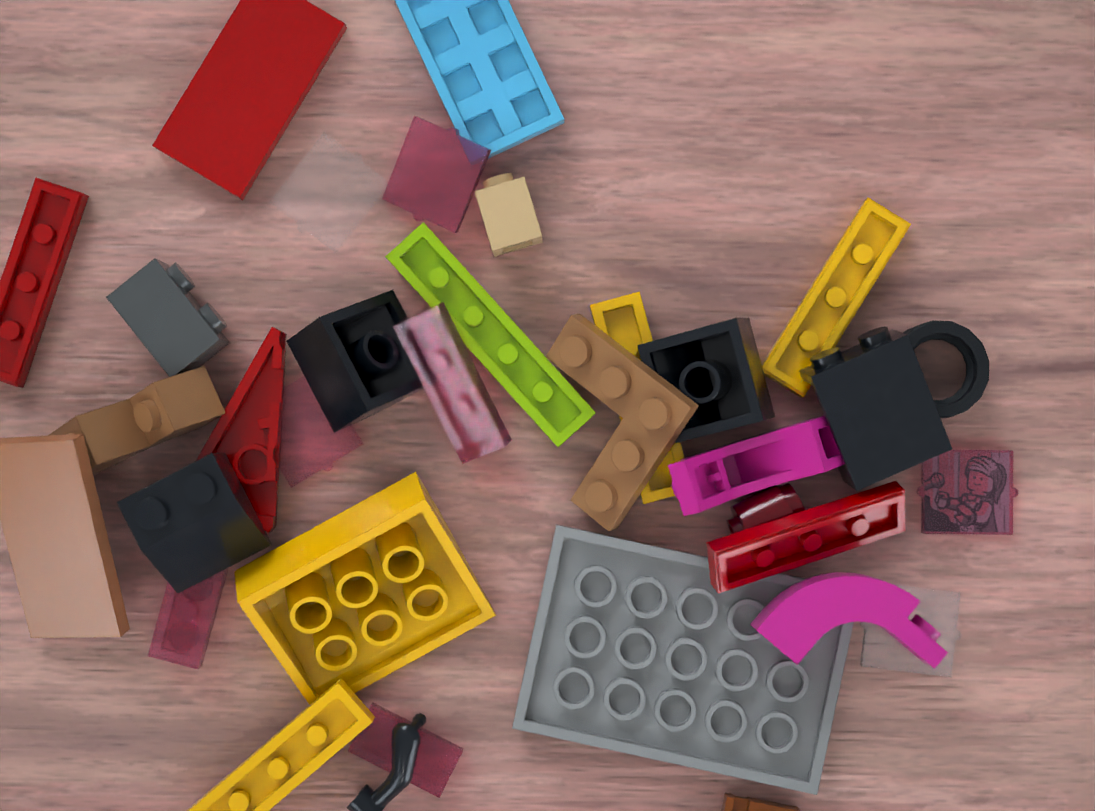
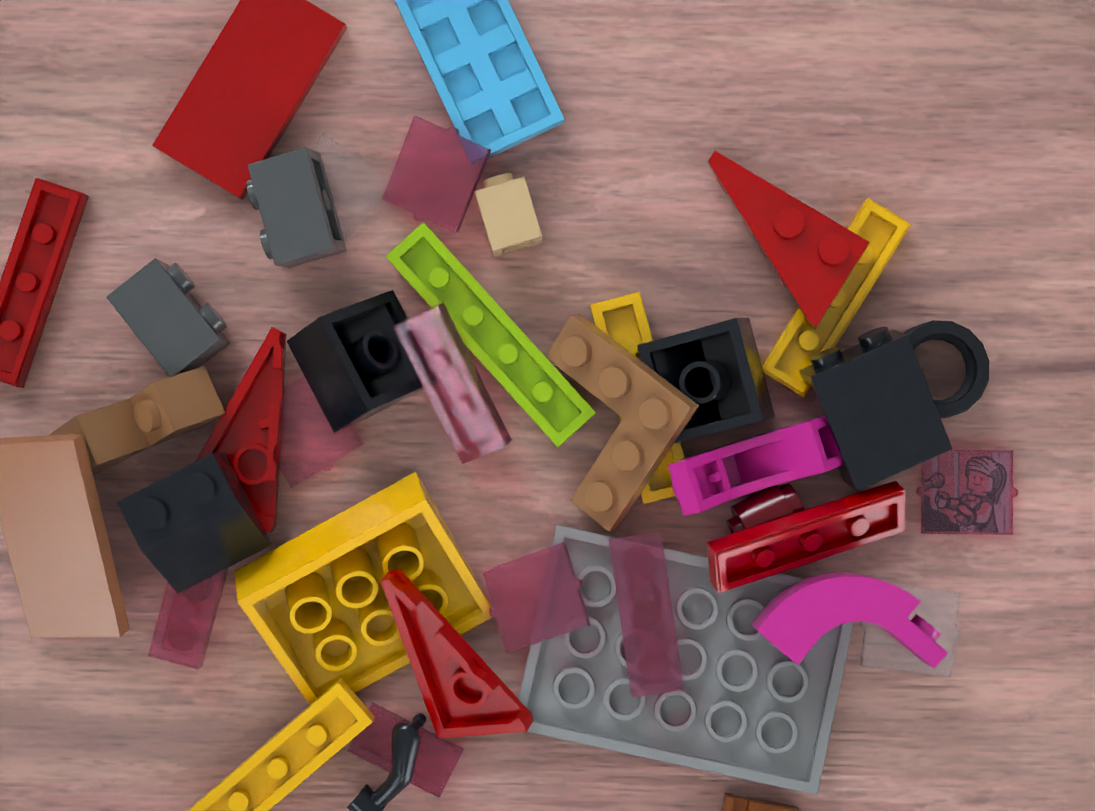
none -> dark grey brick [246,147,347,268]
none -> red wing [381,569,534,738]
none -> clear pink piece [482,542,591,653]
none -> clear pink plate [608,531,684,697]
none -> red wing [708,151,870,329]

